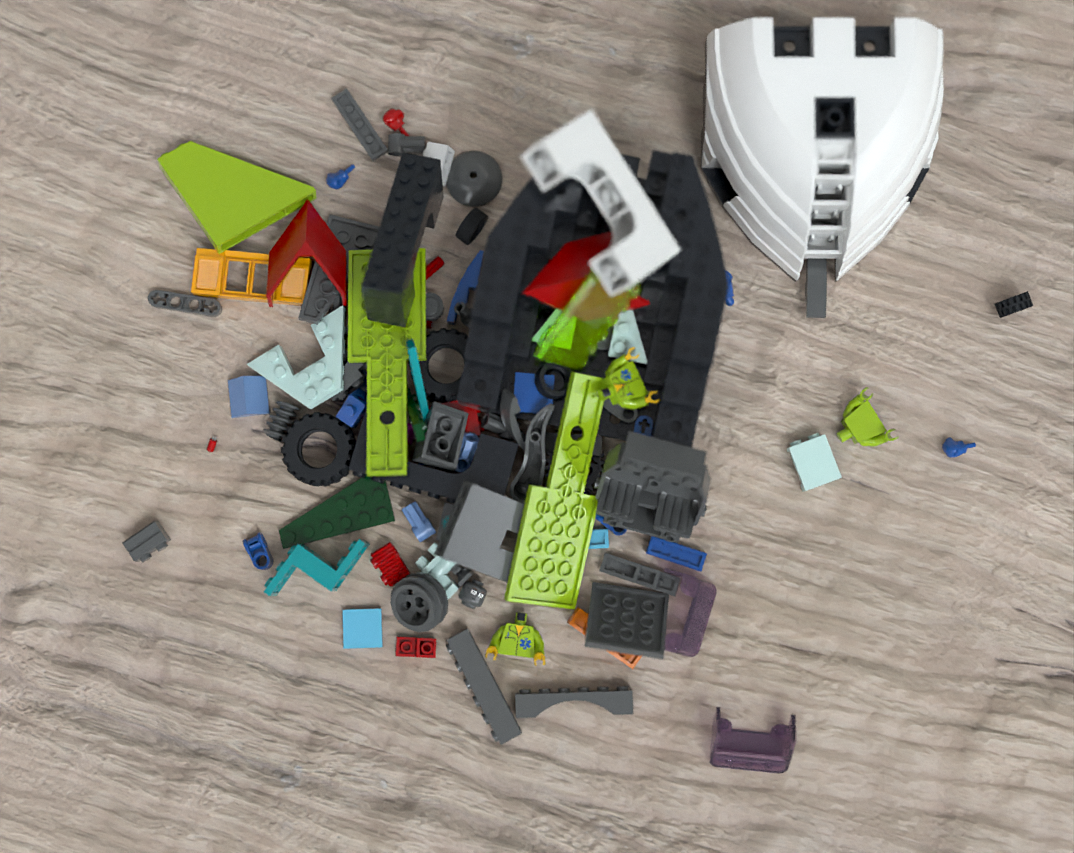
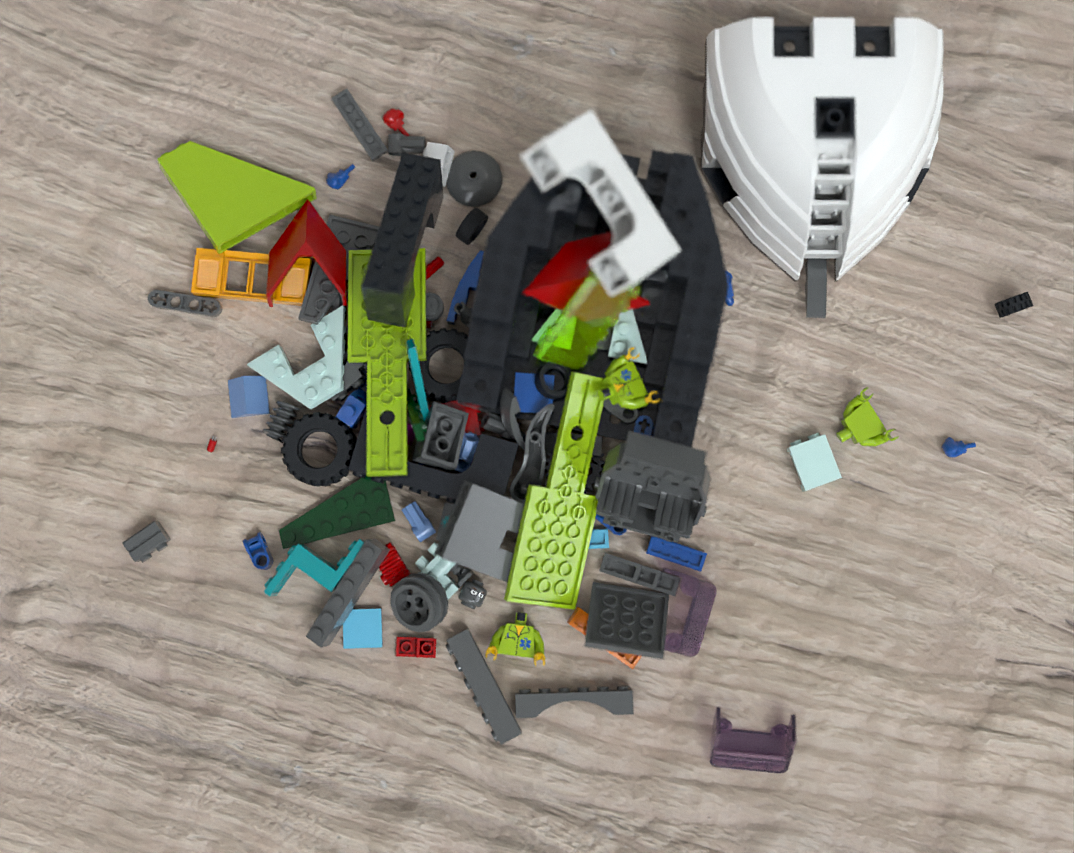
none -> dark grey brick [306,539,390,648]

